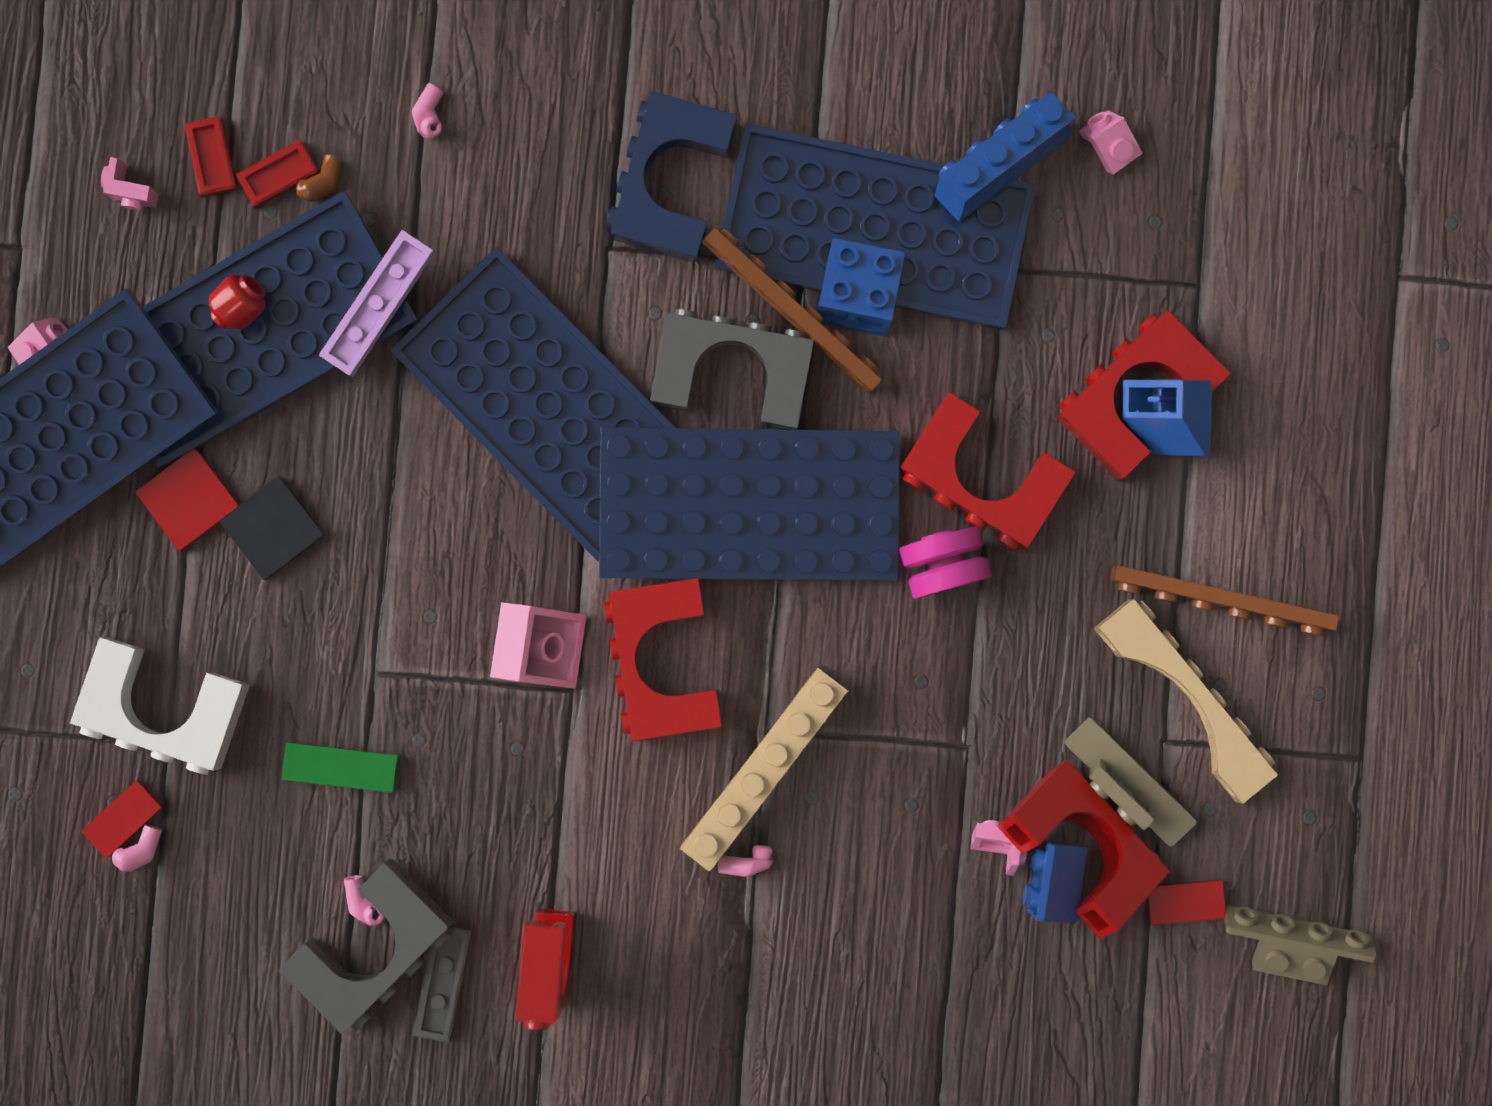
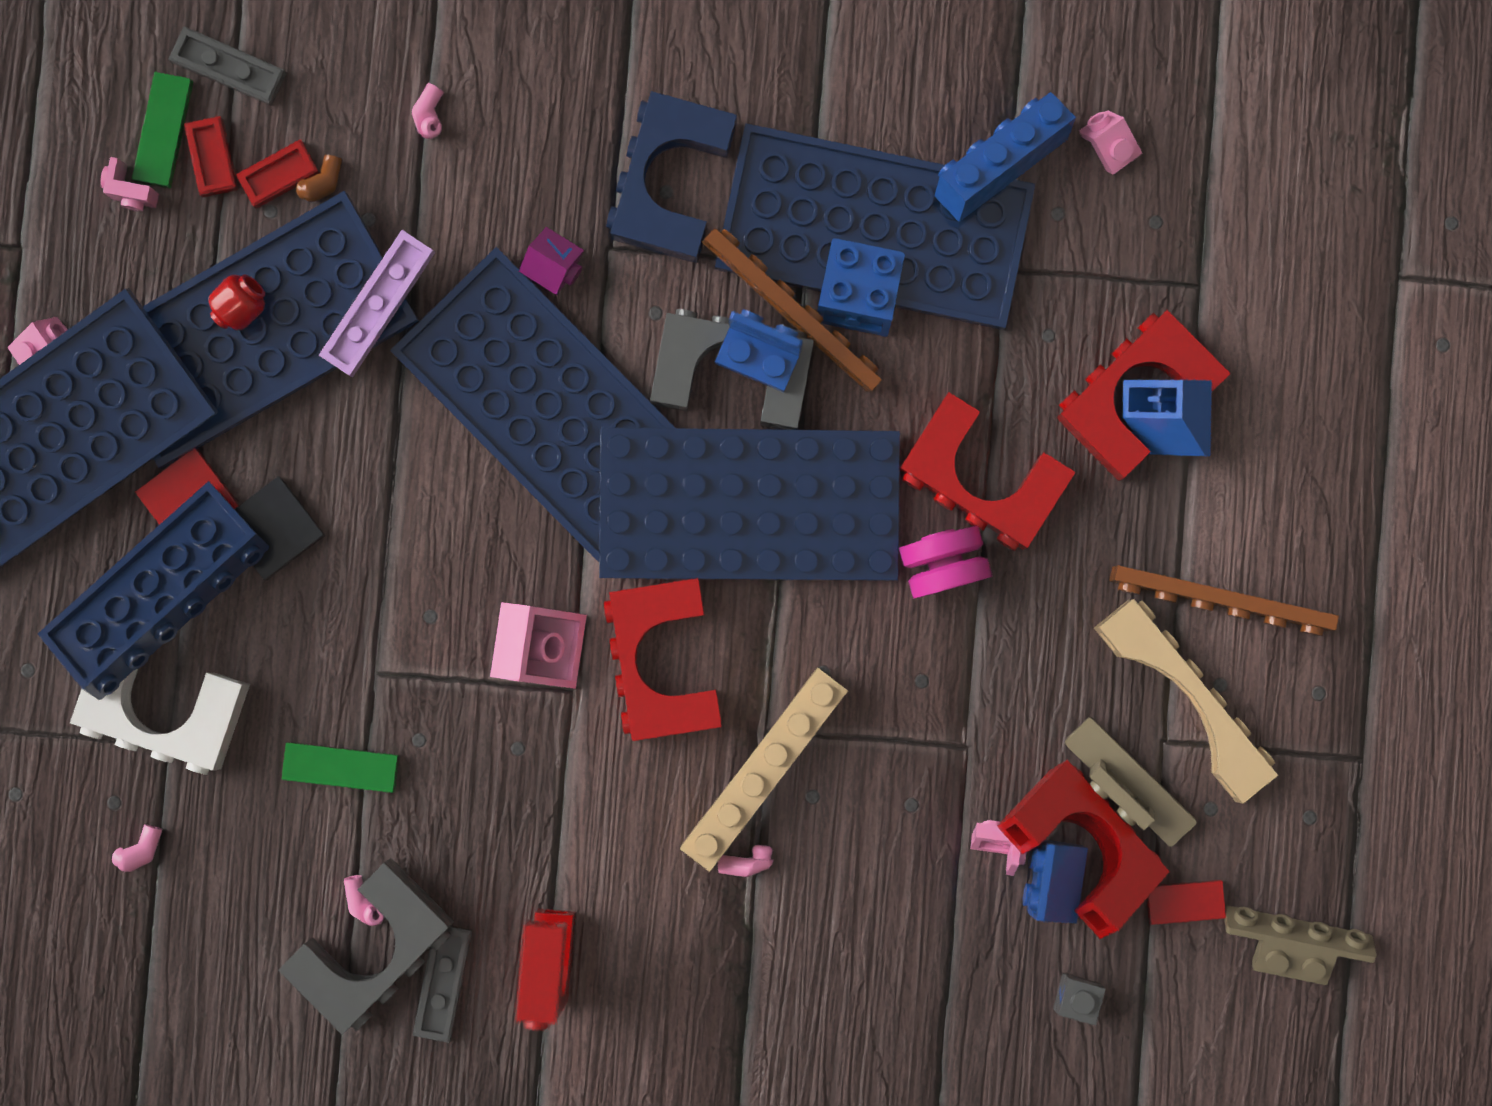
red tile [81,779,164,859] -> none
none -> dark blue bracket [38,481,269,700]
none -> green tile [132,72,193,189]
none -> dark grey tile [168,26,287,106]
none -> magenta brick [519,227,584,295]
none -> blue bracket [715,310,803,393]
none -> dark grey brick [1053,973,1106,1026]

